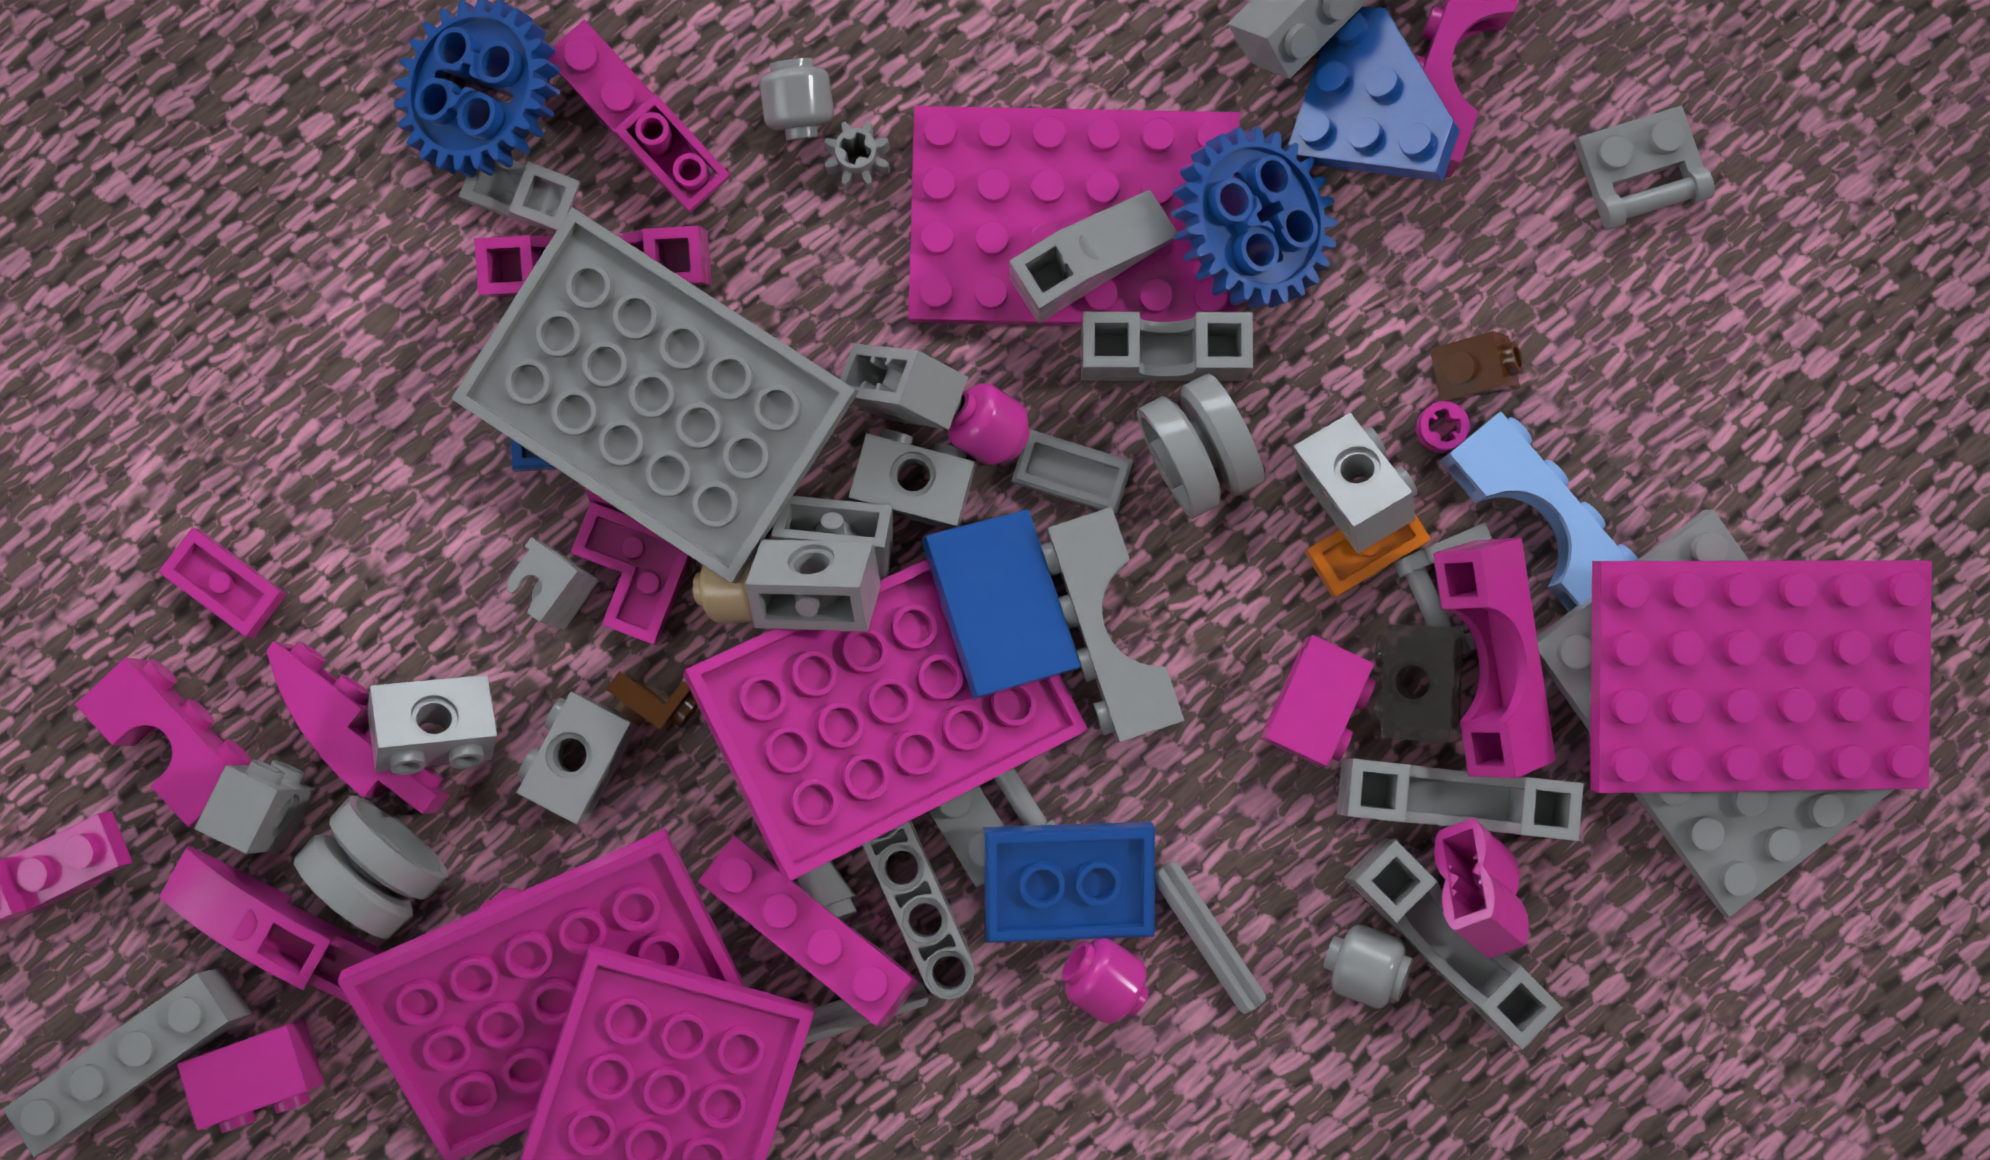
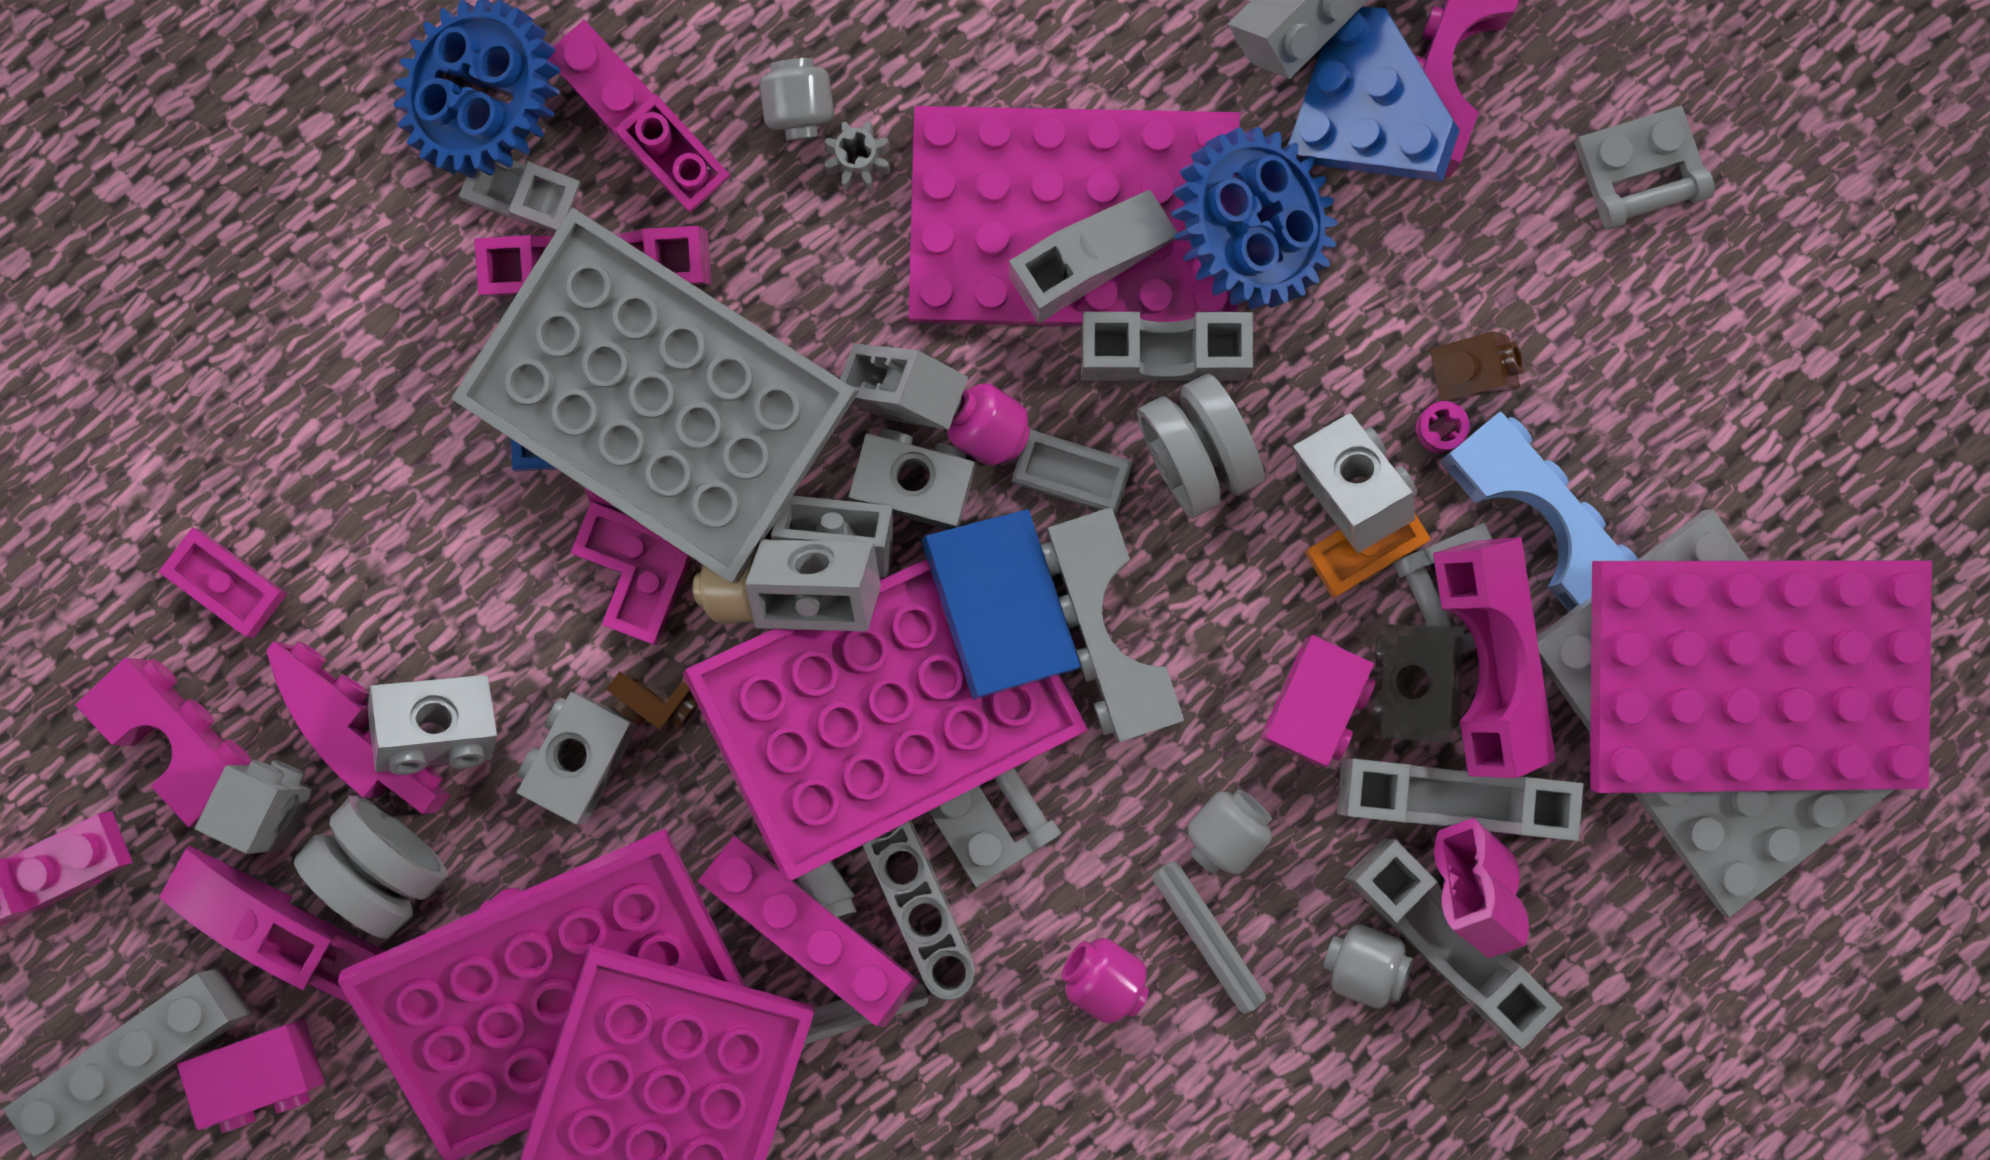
light grey hinge [507,537,600,630] -> none
blue tile [983,822,1155,943] -> none
none -> light grey head [1188,789,1272,874]

